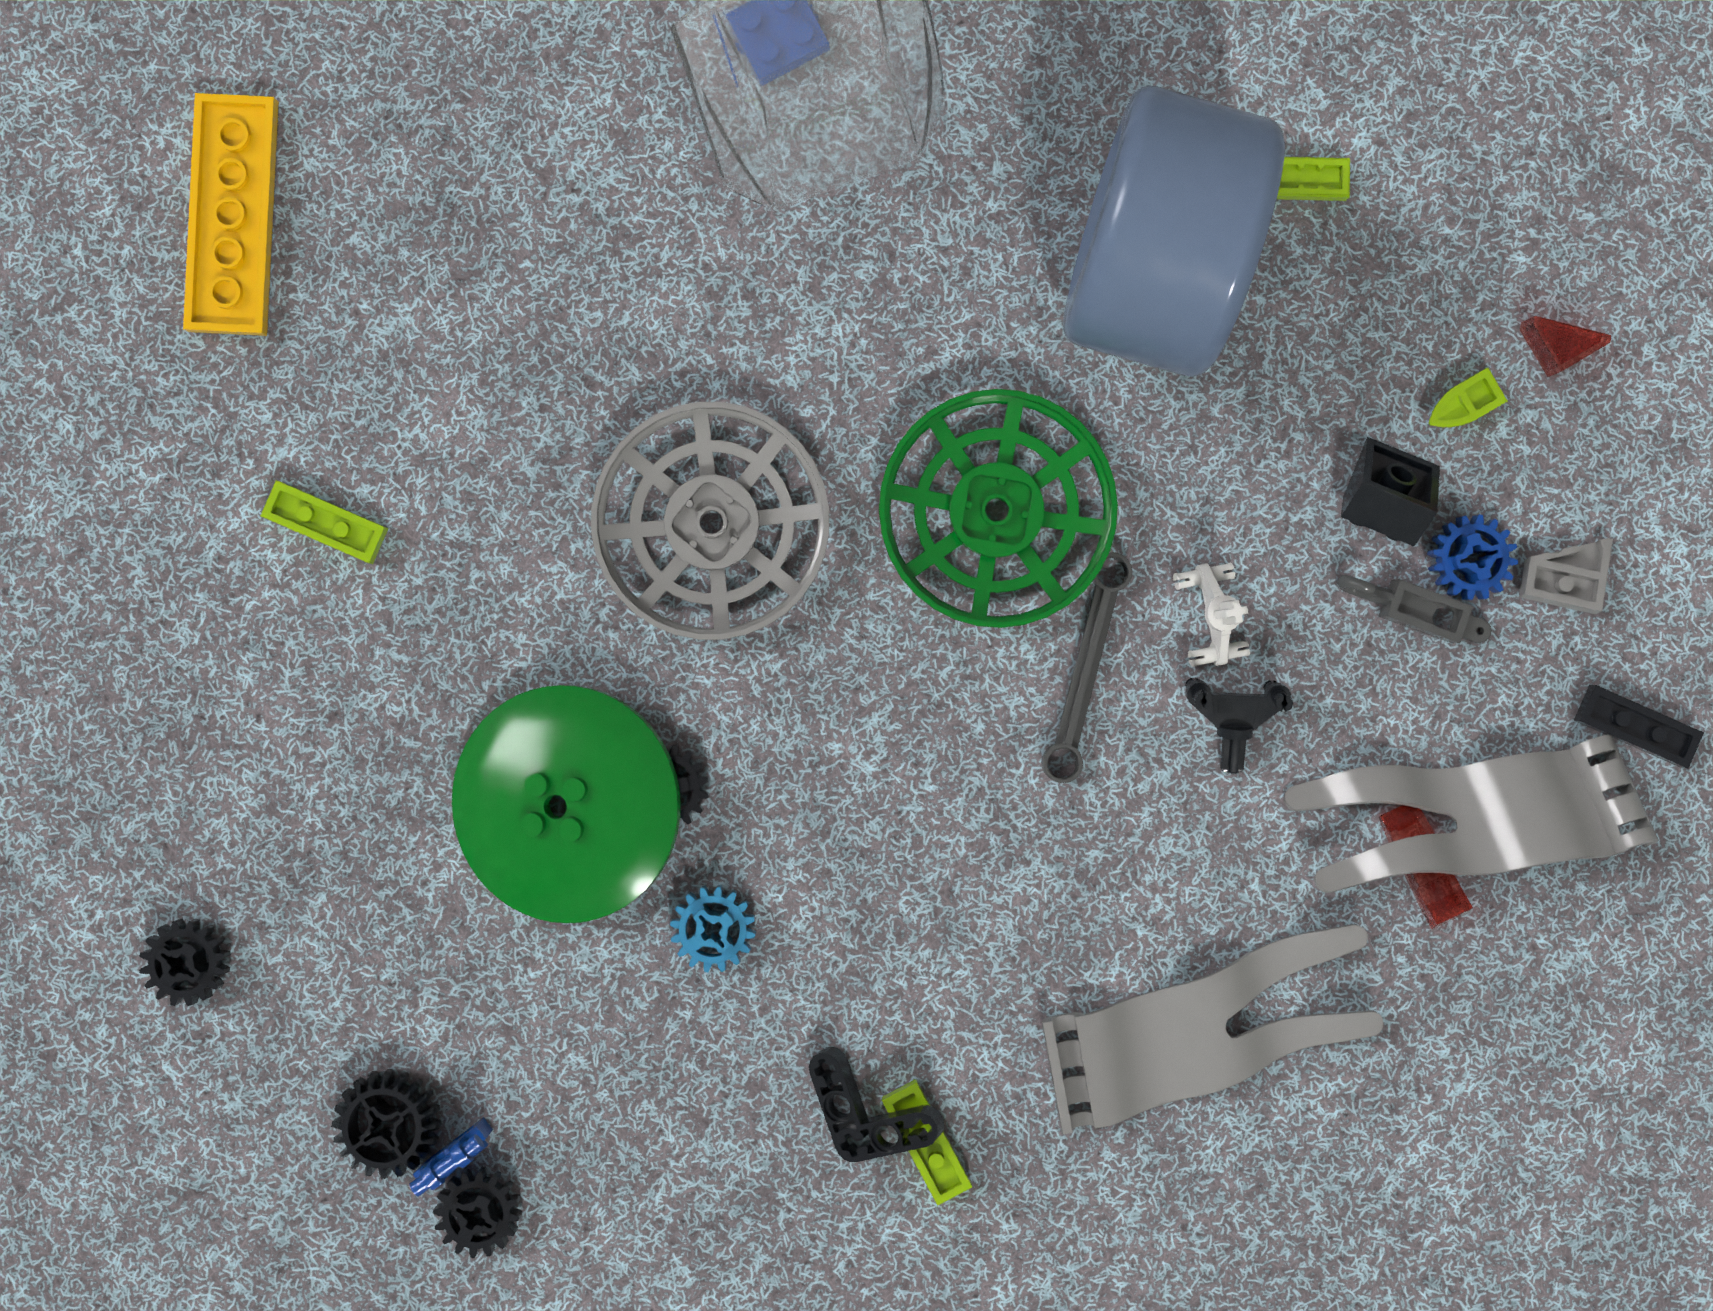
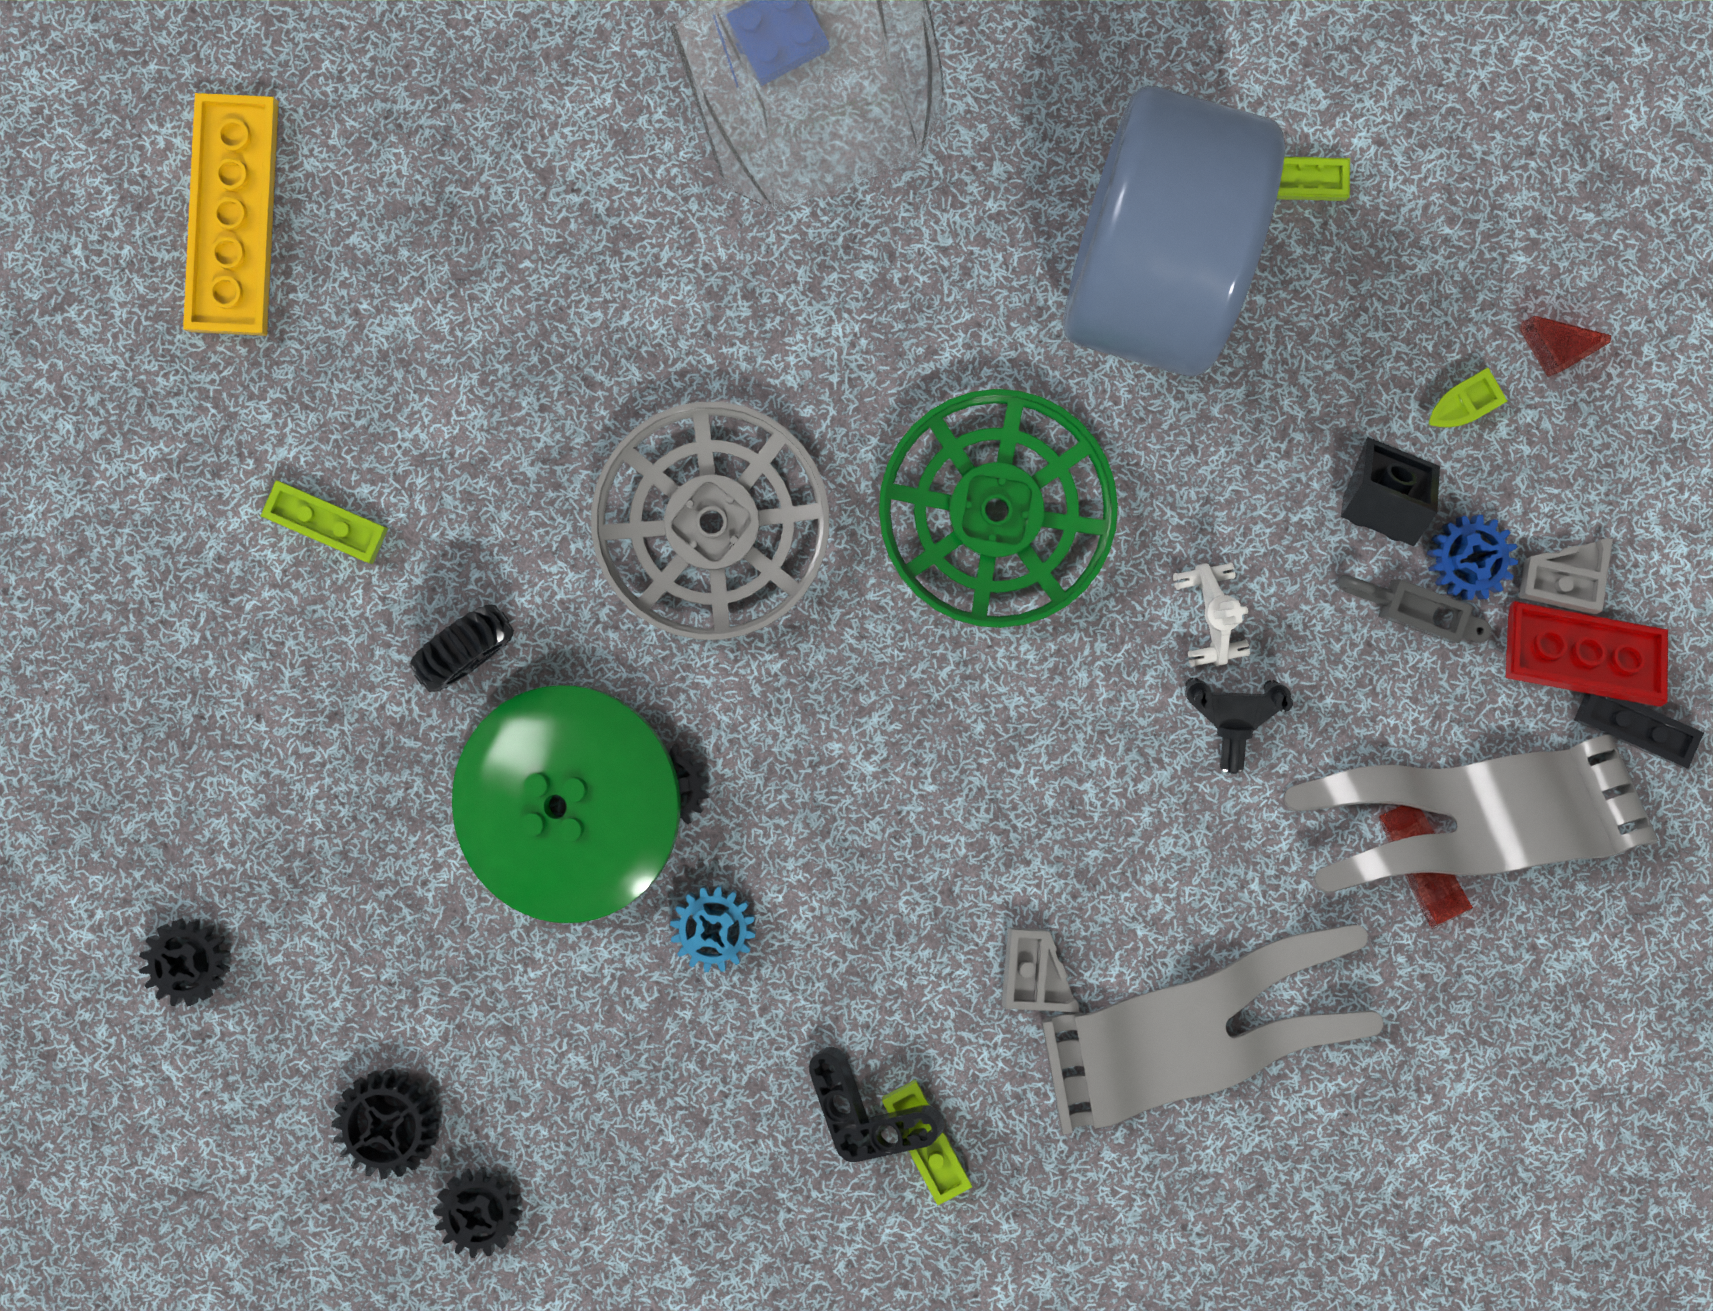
blue plate [409,1117,493,1197] -> none
dark grey piece [1041,552,1132,783] -> none
none -> black gear [410,604,514,692]
none -> light grey wing [1002,927,1079,1012]
none -> red tile [1505,601,1668,707]

